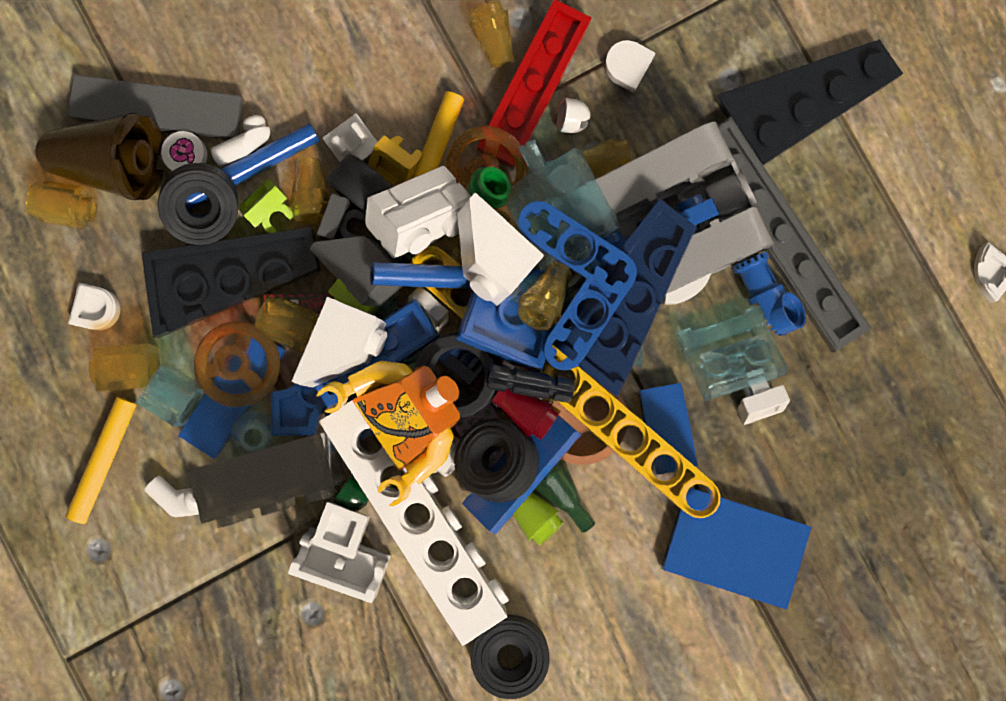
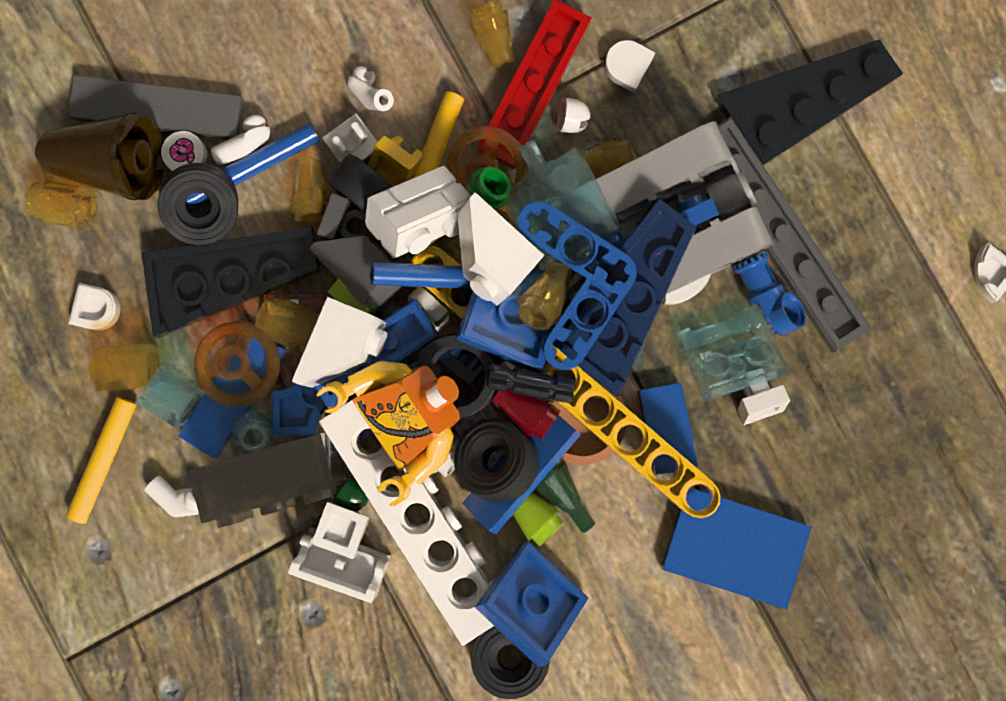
lime tile [238,178,293,233] -> none
none -> white arm [347,66,394,111]
none -> blue tile [475,540,589,667]

